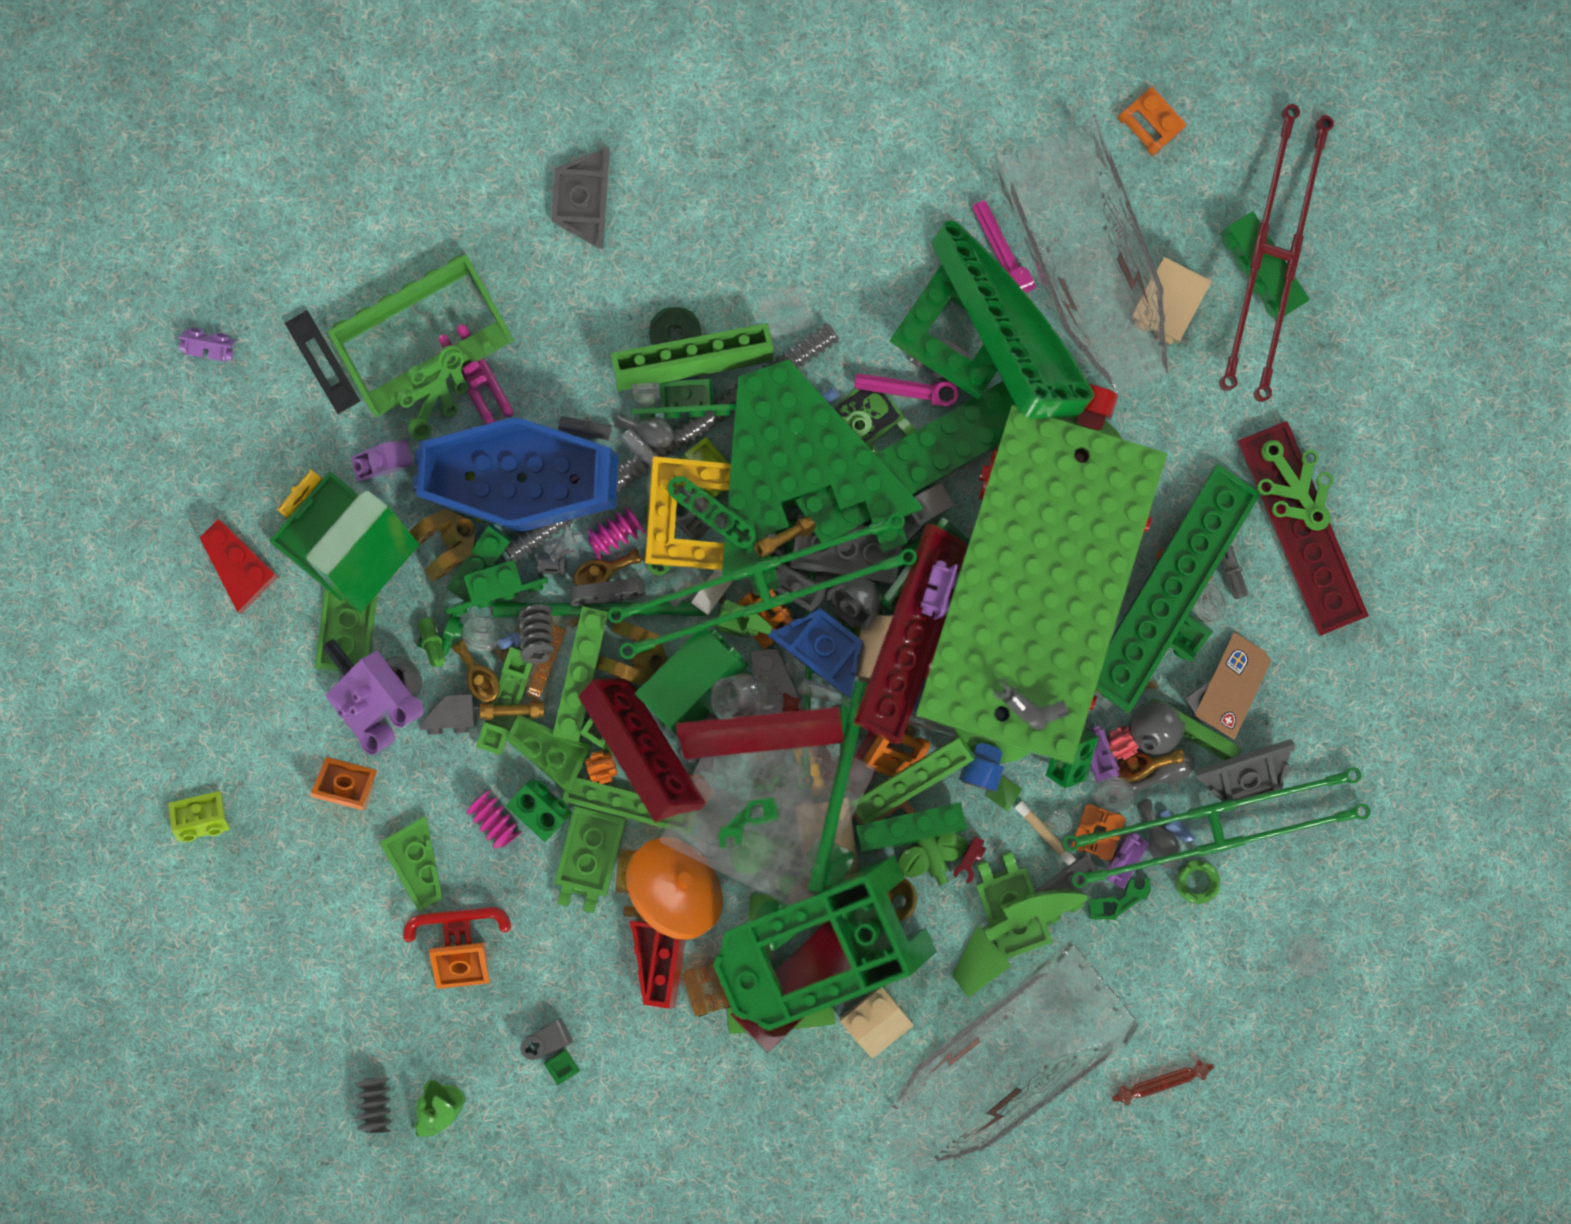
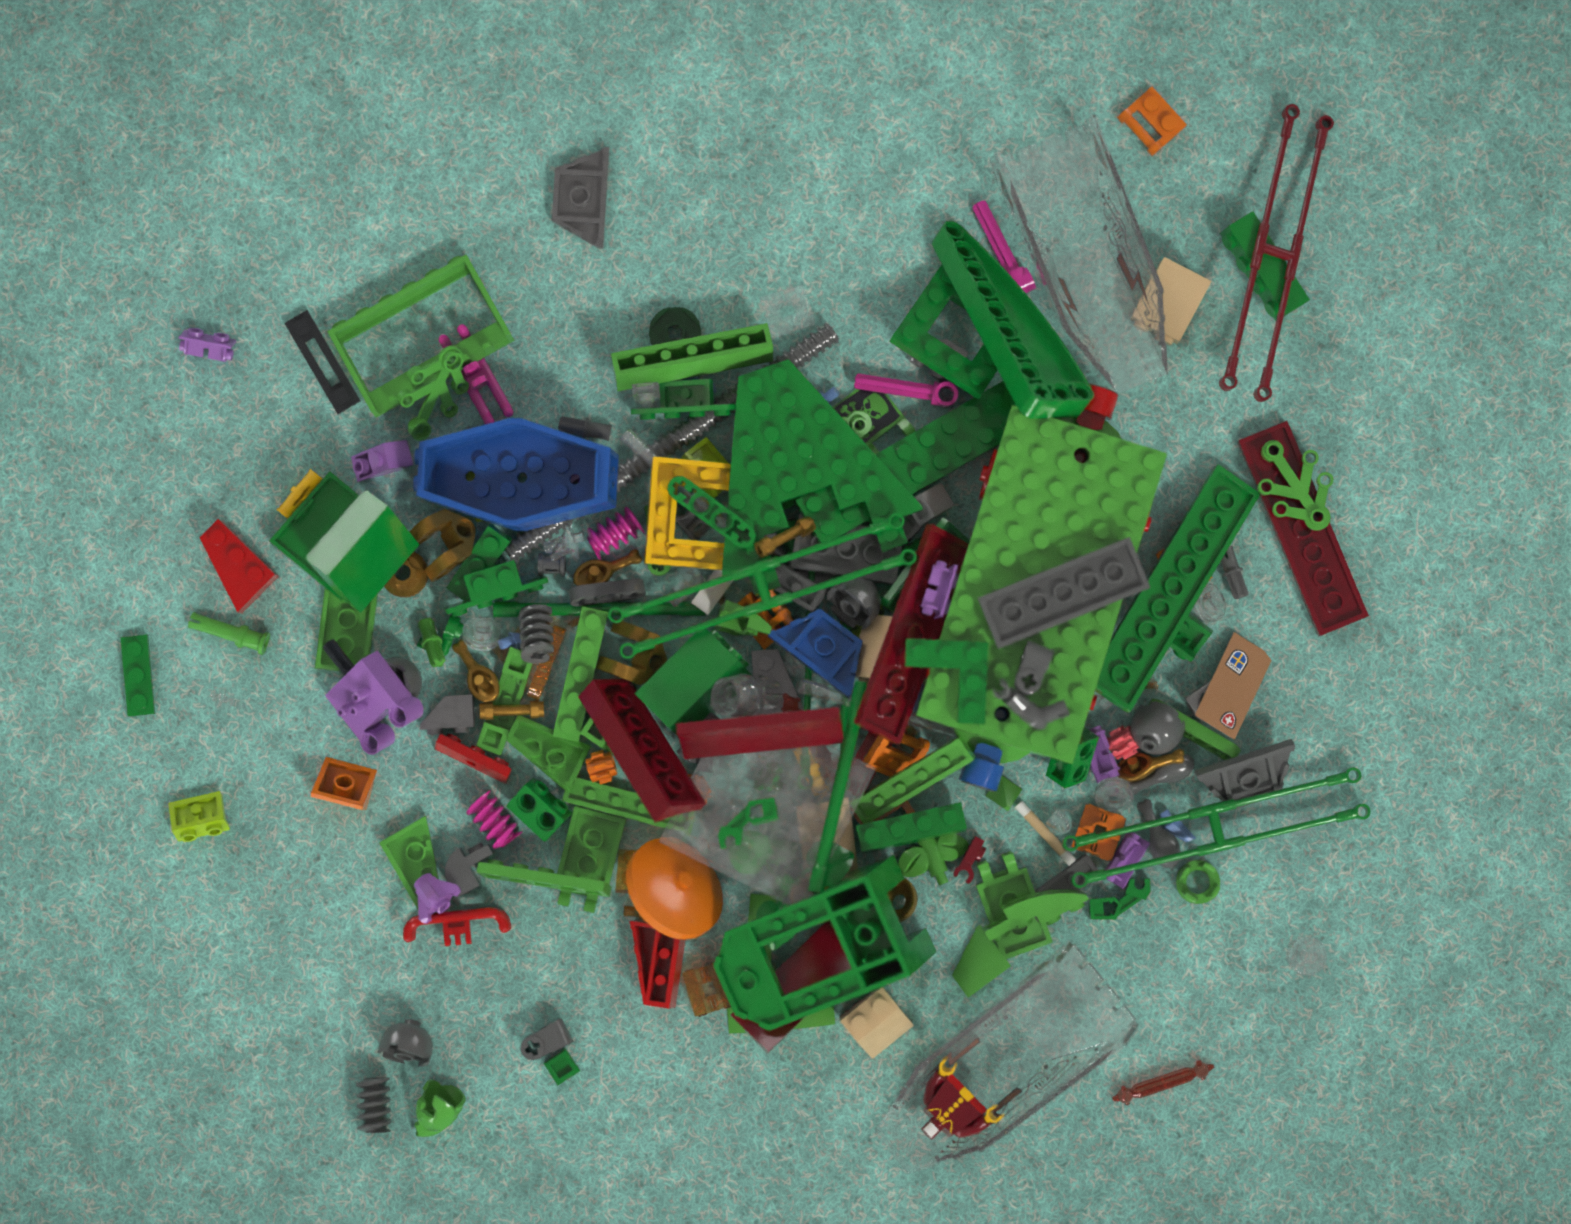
orange slope [429,942,490,989] -> none
dark grey piece [614,413,674,448] -> none
none -> green plate [120,635,155,717]
none -> bright green pin [188,612,270,655]
none -> dark grey cylinder [377,1019,433,1067]
none -> pearl gold piece [384,552,428,598]
none -> medium lavender rock [414,873,461,924]
none -> red tile [435,734,512,784]
none -> dark grey brick [445,842,495,898]
none -> bright green plate [476,859,612,897]
none -> green plate [905,639,988,724]
none -> dark red torso [921,1056,1004,1140]
none -> dark grey plate [977,537,1150,649]
none -> dark grey piece [1014,641,1054,696]

